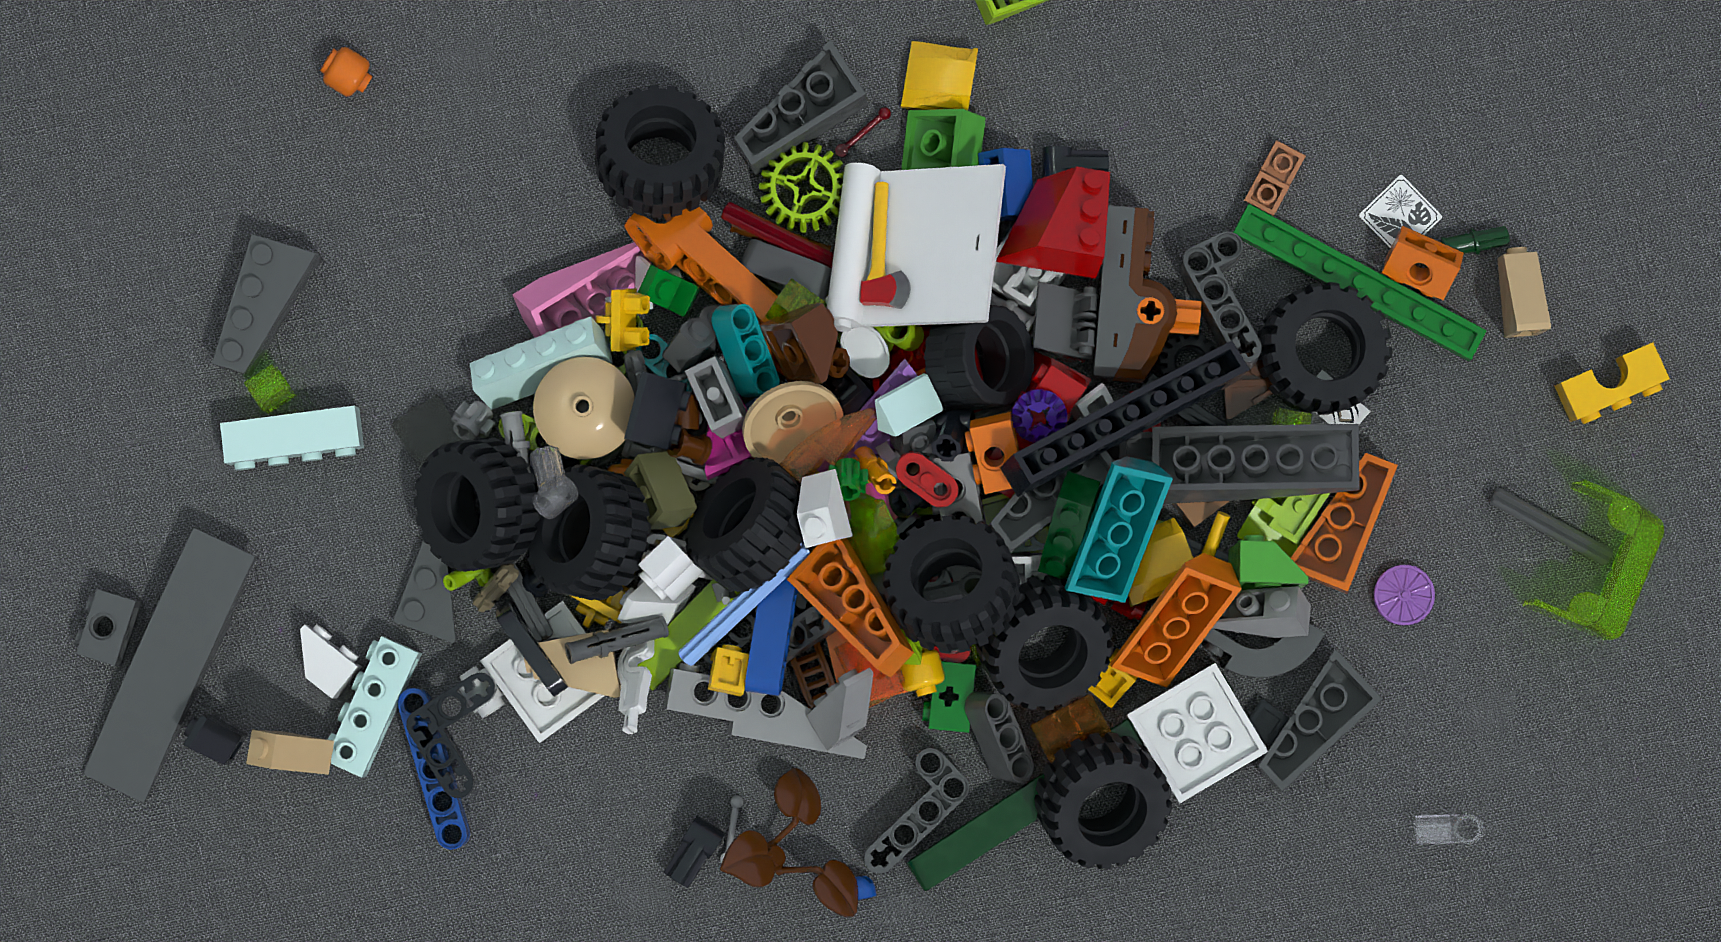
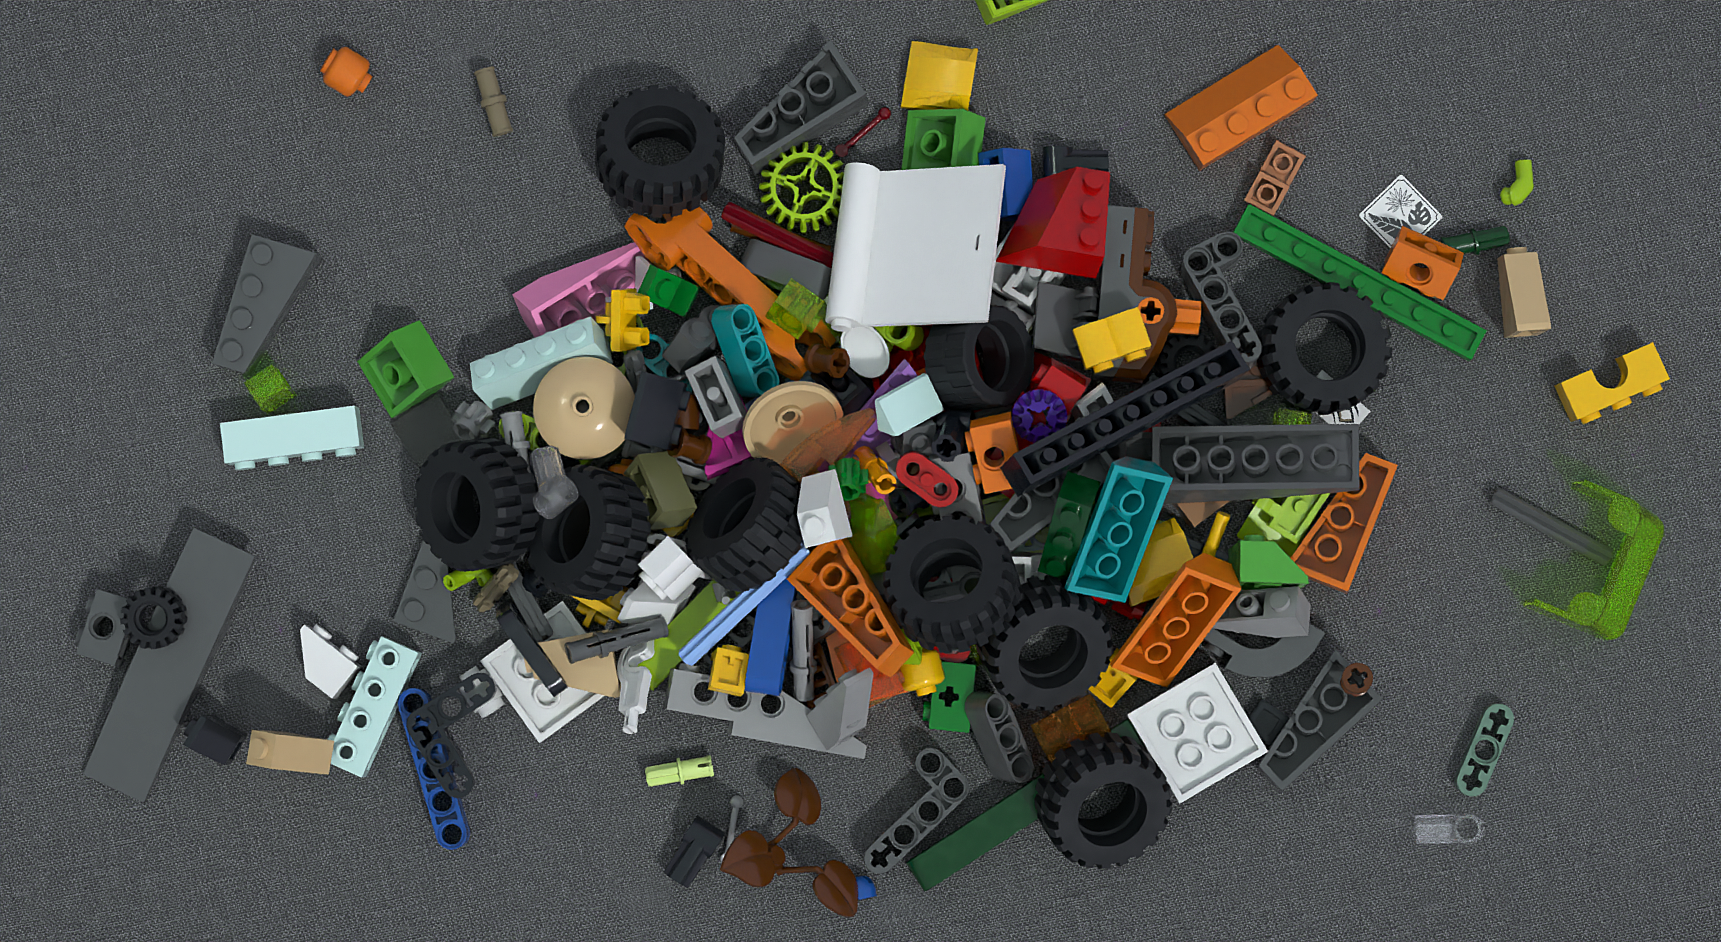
reddish brown slope [760,303,838,384] -> none
piece [860,182,911,309] -> none
medium lavender wheel [1373,565,1435,626] -> none
none -> black tyre [120,586,188,649]
none -> bright green slope [357,320,454,418]
none -> dark tan pin [474,66,513,137]
none -> yellowish green axle [645,755,714,787]
none -> light grey pin [790,600,817,702]
none -> yellow brick [1072,307,1151,374]
none -> orange slope [1164,45,1318,171]
none -> reddish brown bush [1340,663,1373,697]
none -> sand green beam [1454,704,1514,797]
none -> lime arm [1500,160,1534,206]

